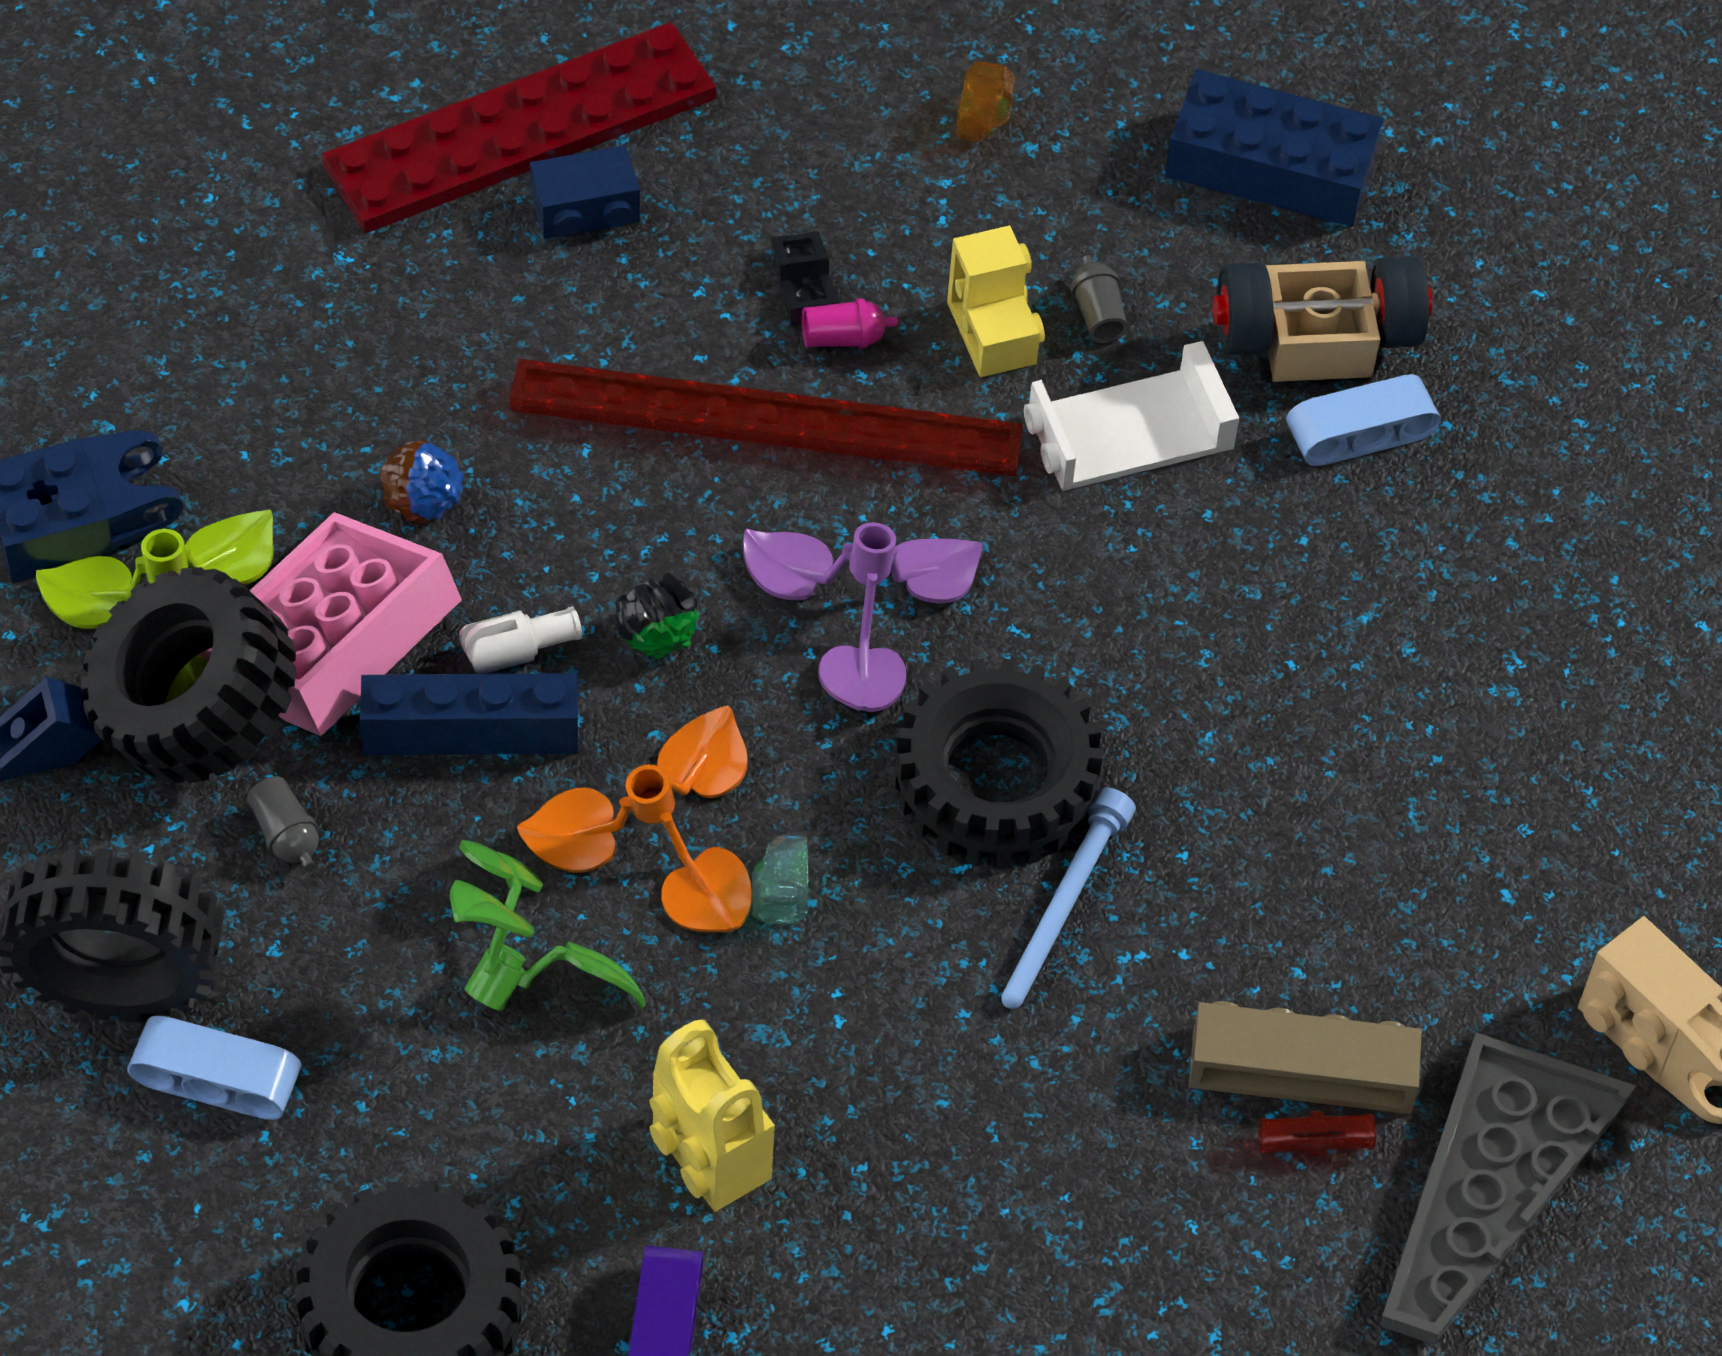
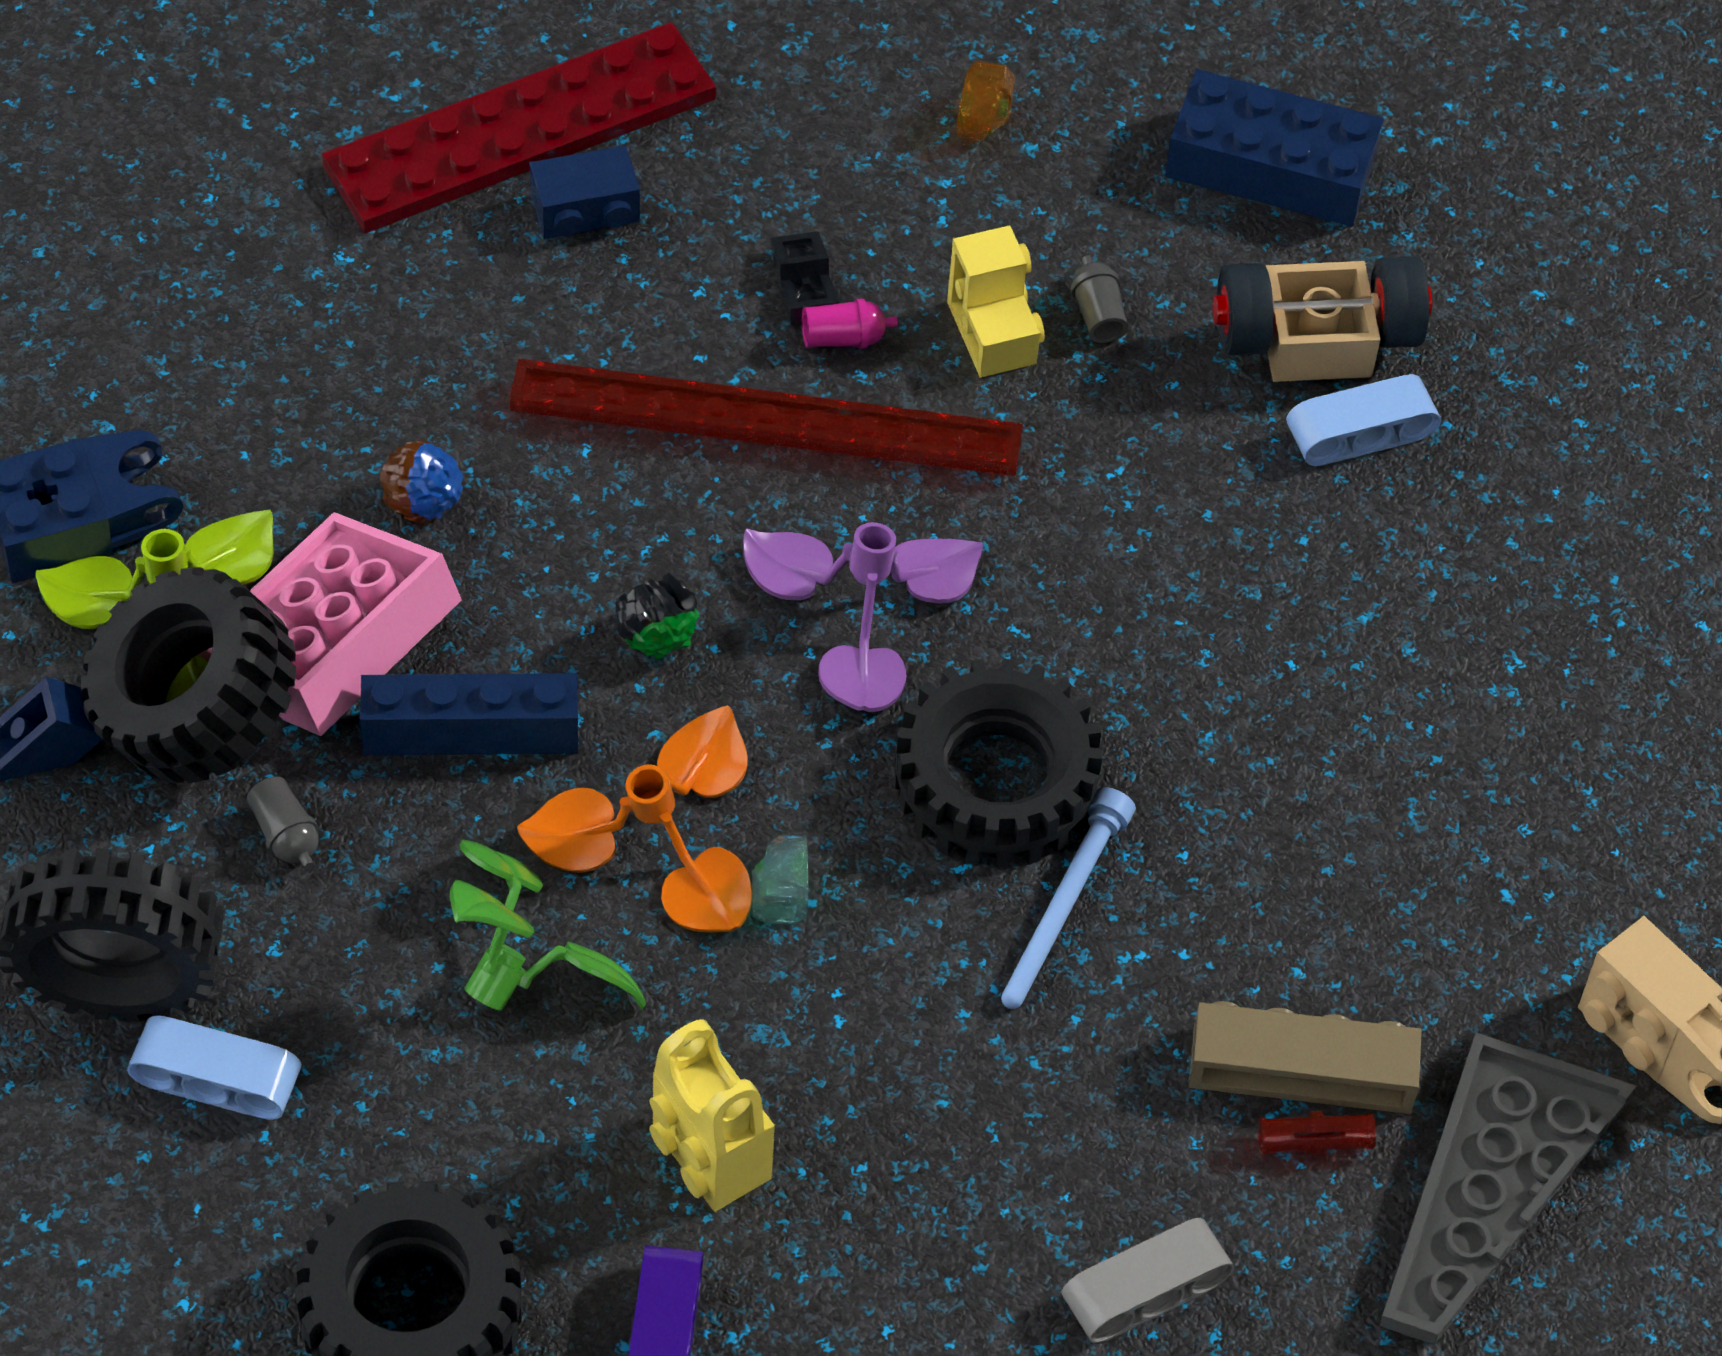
white arm [459,606,582,674] -> none
white panel [1024,341,1239,491] -> none
none -> light grey beam [1061,1218,1234,1344]

